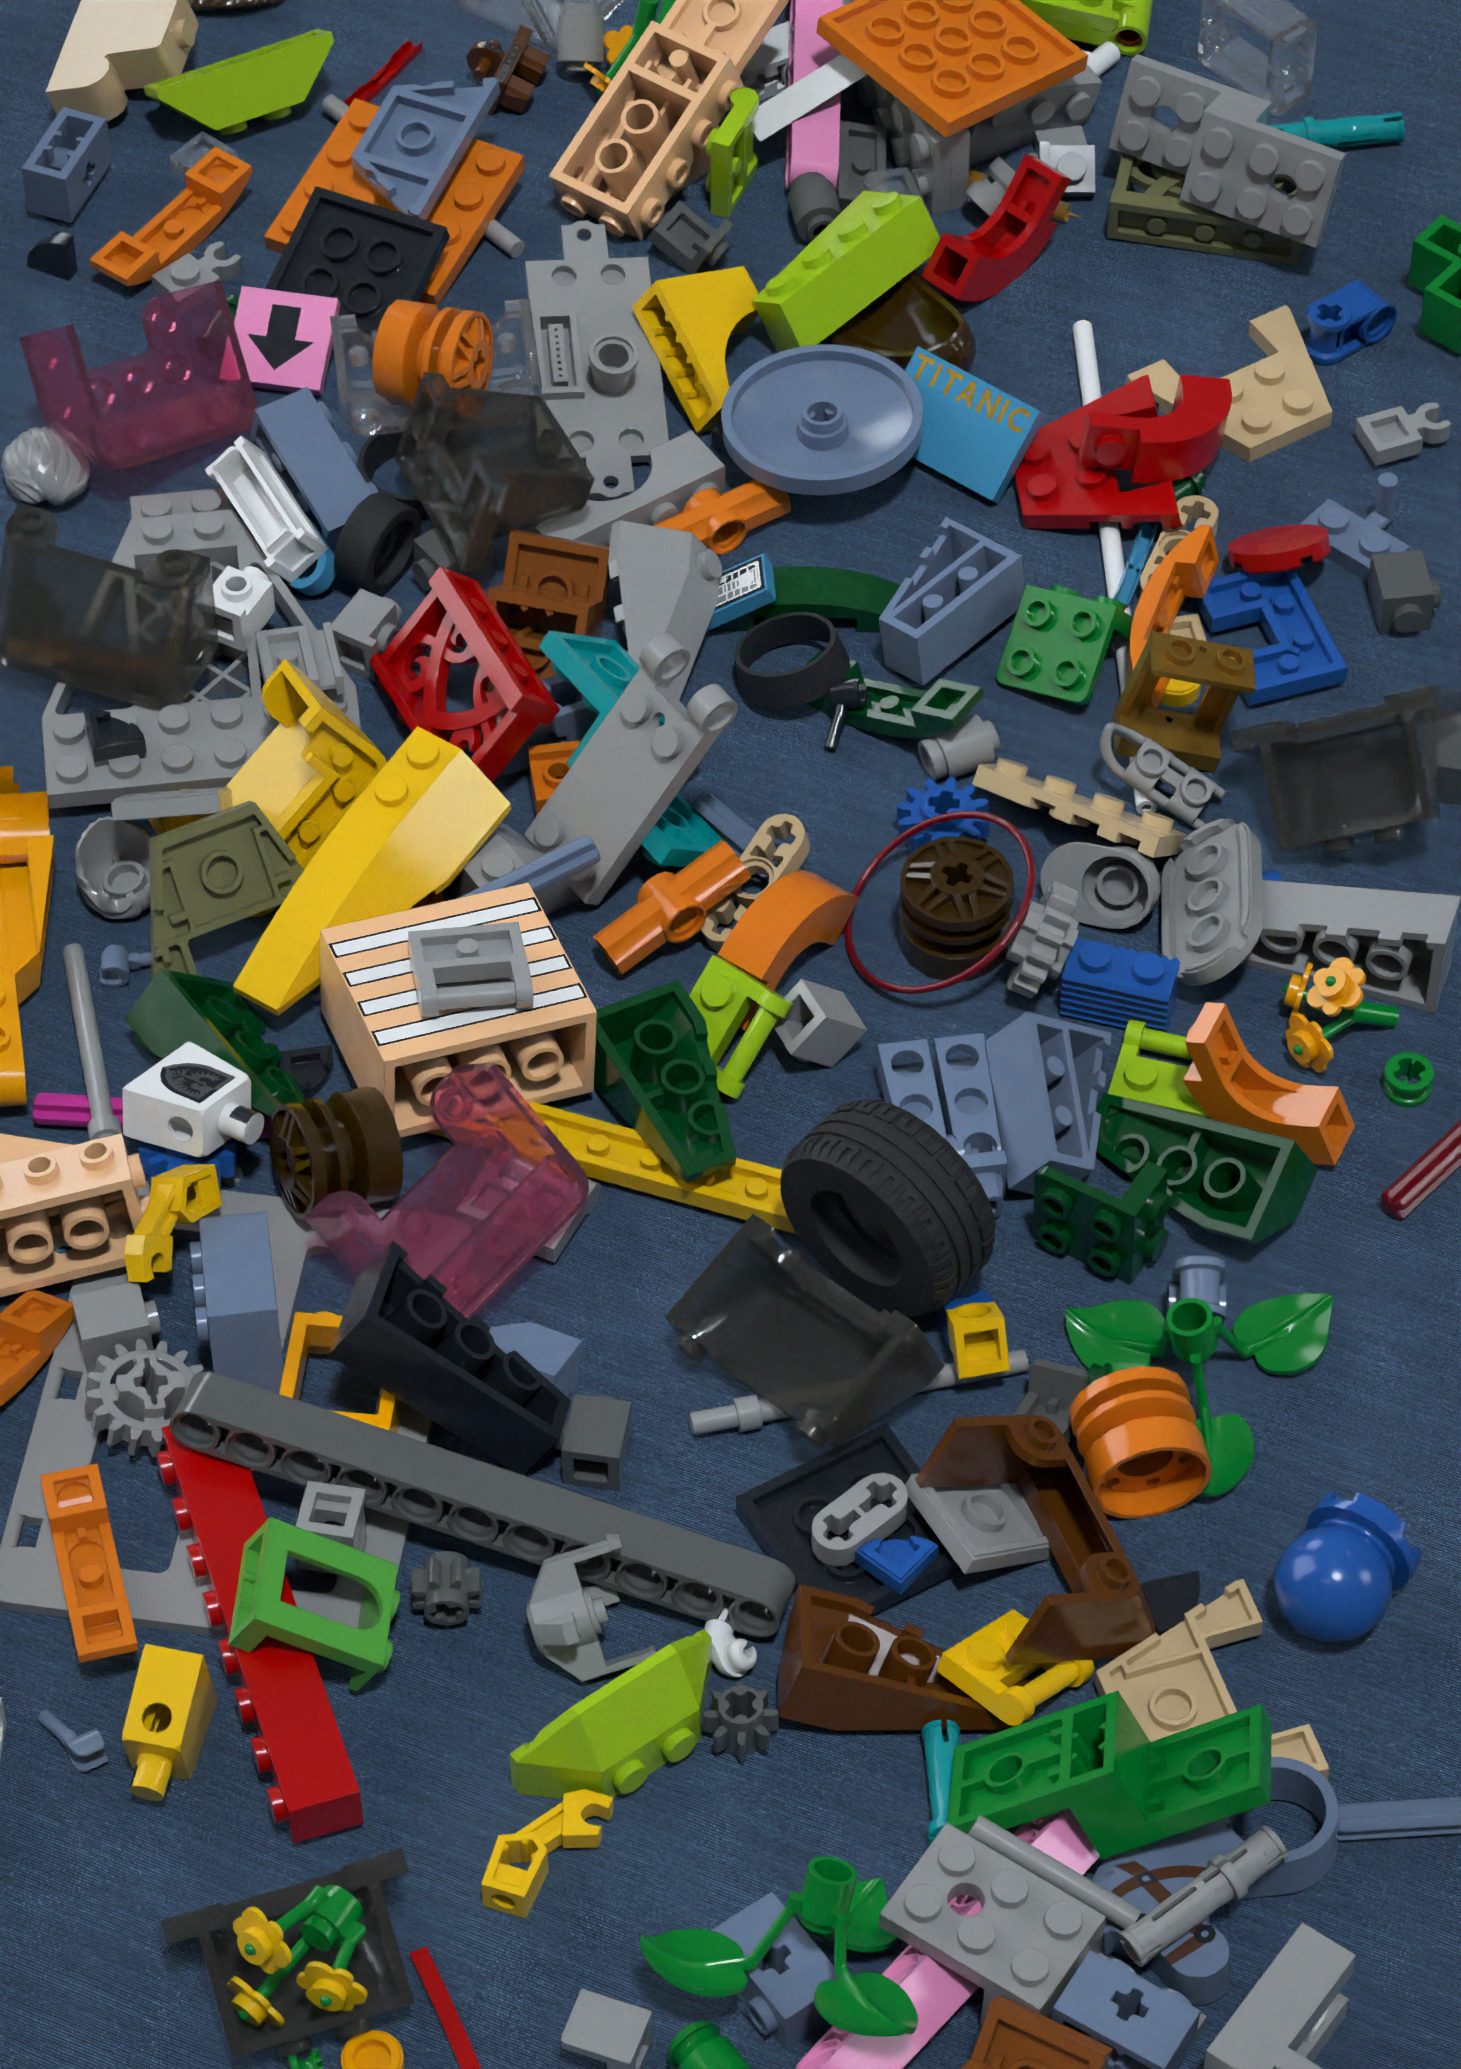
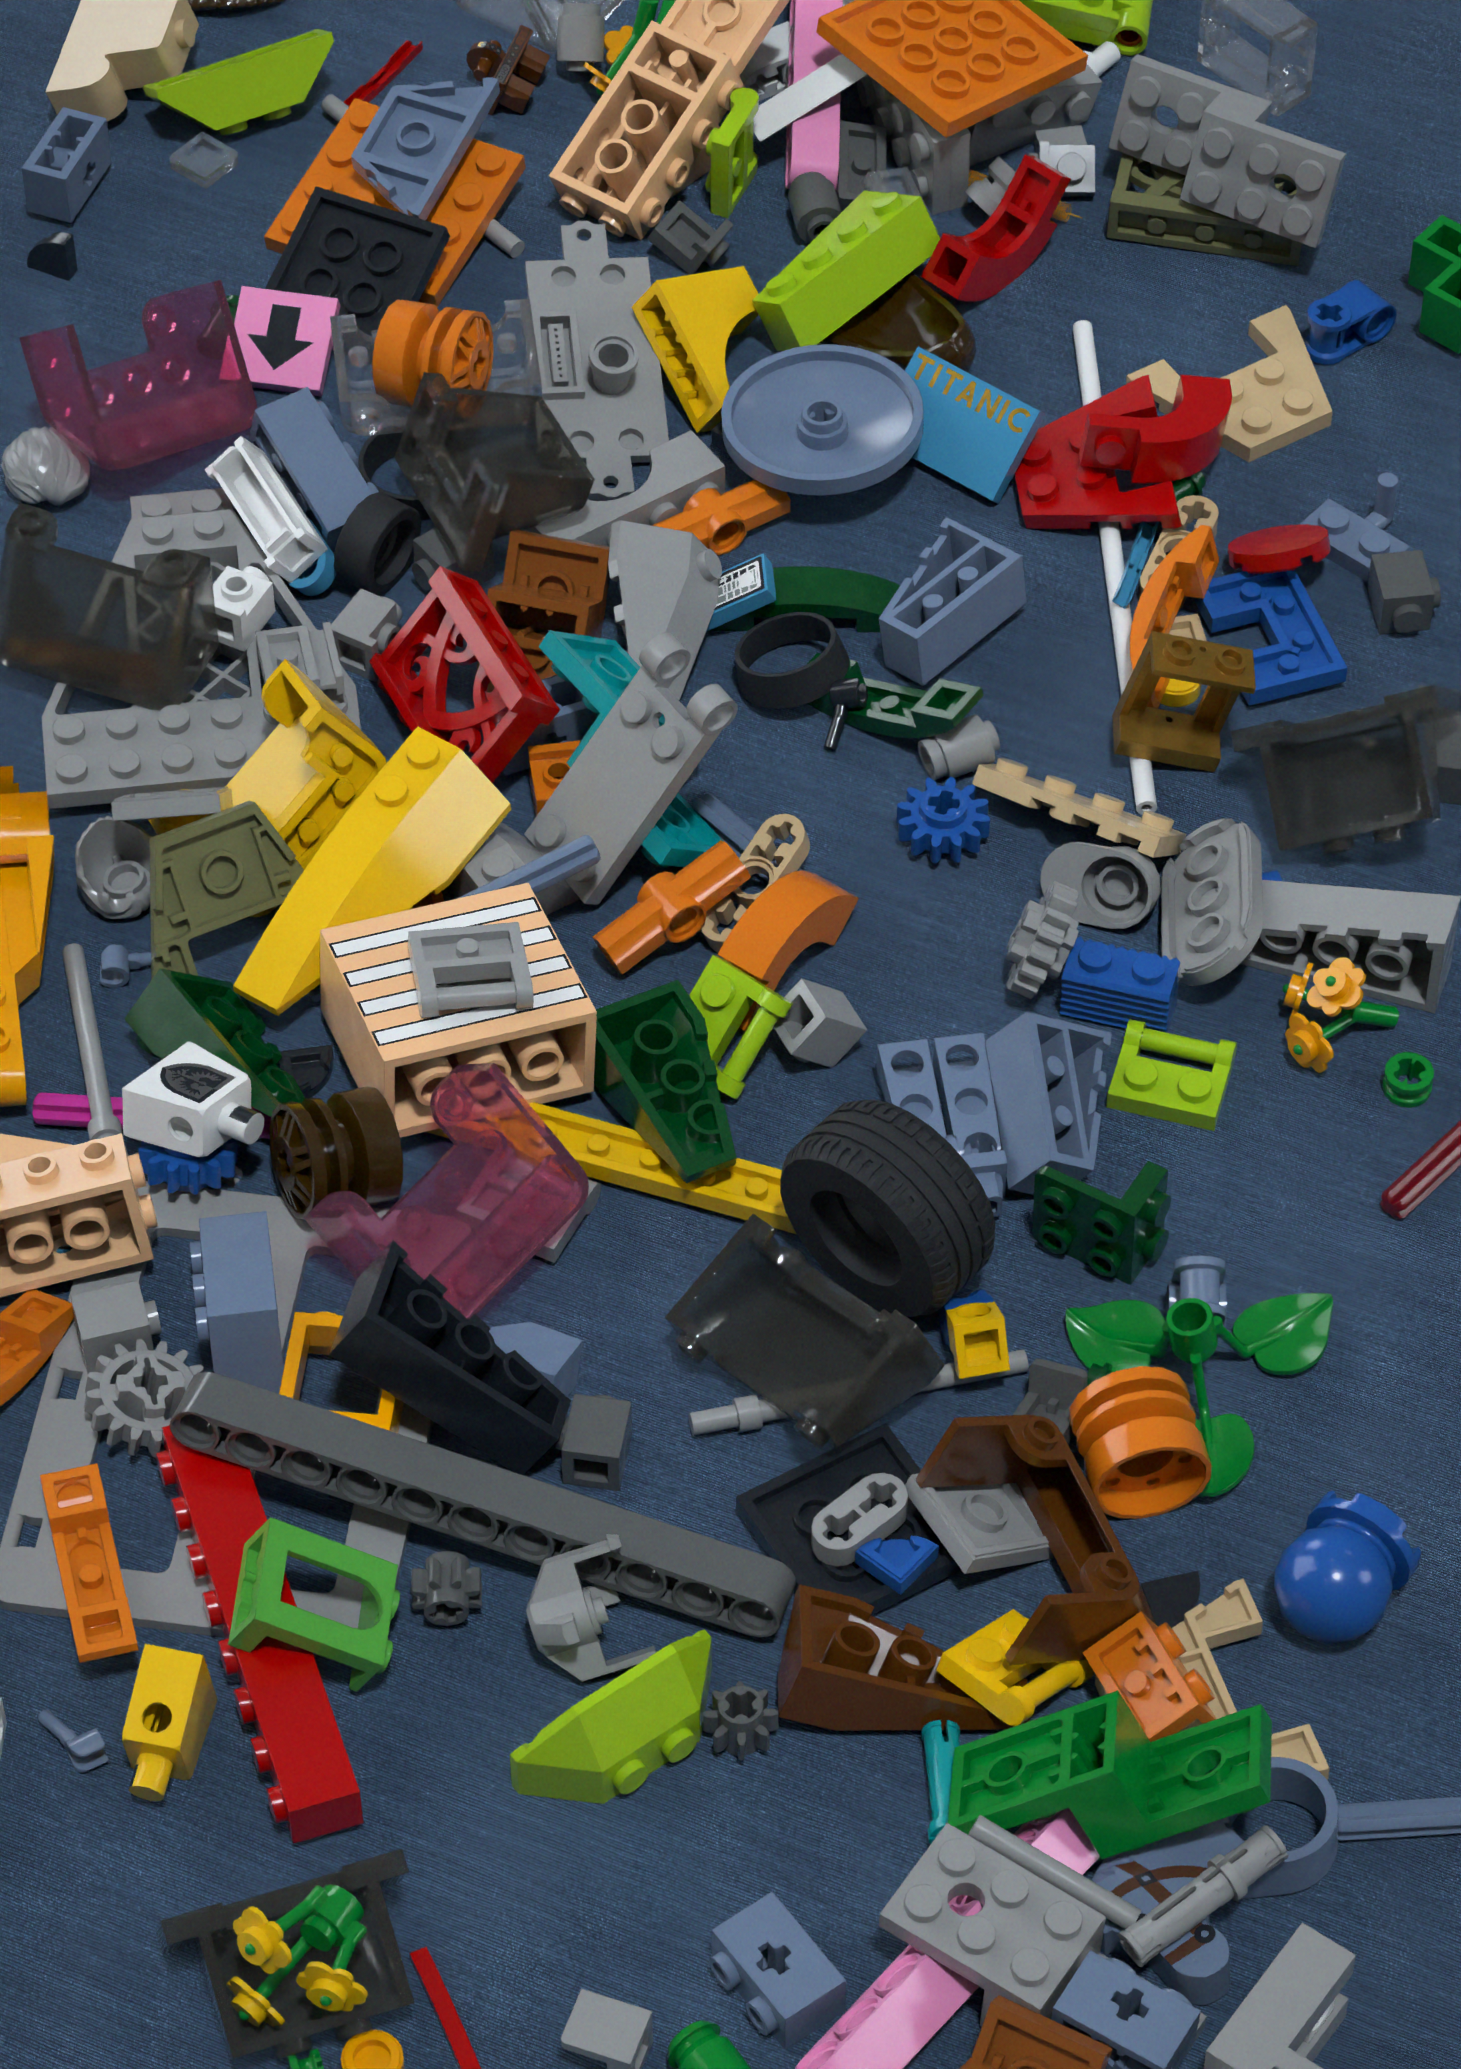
black tile [84,710,147,762] -> none
orange slope [89,146,253,287] -> none
yellow piece [124,1164,222,1282] -> none
light grey plate [151,241,242,315] -> none
light grey brick [295,1481,367,1575] -> none
yellow piece [481,1789,614,1919] -> none
green plant [639,1856,918,2037] -> none
white arm [704,1602,757,1677] -> none
dark red piece [844,811,1036,994] -> none
dark brown wheel [898,837,1014,981] -> none
green bracket [997,584,1133,705] -> none
dark green wedge [1096,1093,1318,1245] -> none
light grey piece [1100,723,1226,829] -> none
orange arch [1183,1002,1355,1166] -> none
teal pin [1268,111,1405,148] -> none
light grey plate [1354,402,1451,466] -> none
none -> orange bracket [1082,1611,1217,1742]

